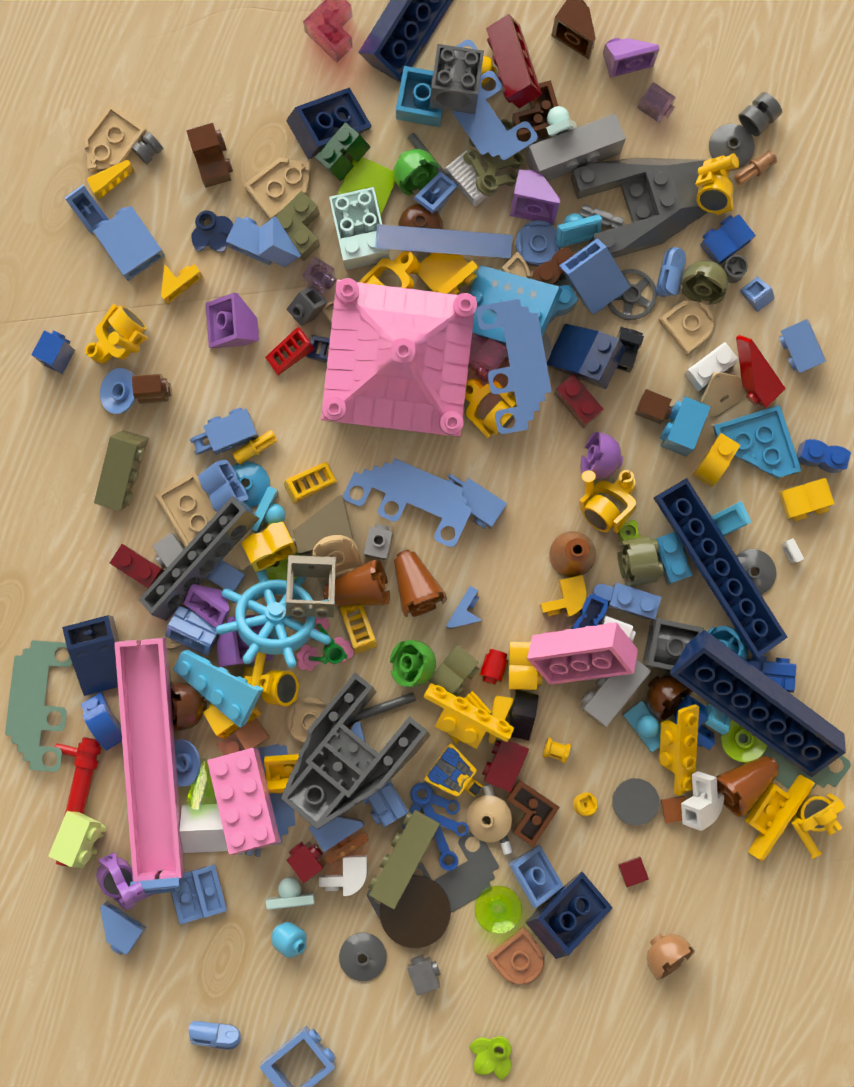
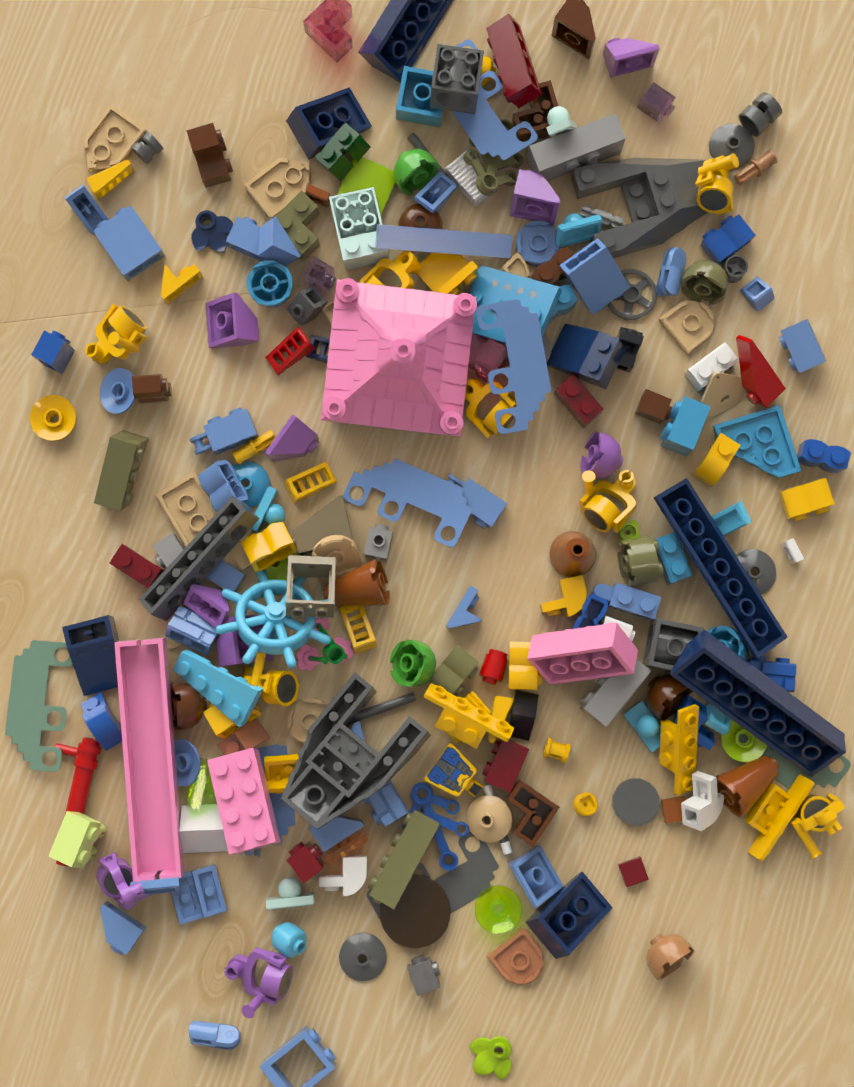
dark orange cone [394,550,447,617] -> none
none -> yellow dish [30,395,76,441]
none -> medium lavender piece [224,948,294,1018]
none -> dark azure cylinder [247,260,293,308]
none -> medium lavender slope [265,415,319,462]
none -> dark orange tile [306,184,331,207]

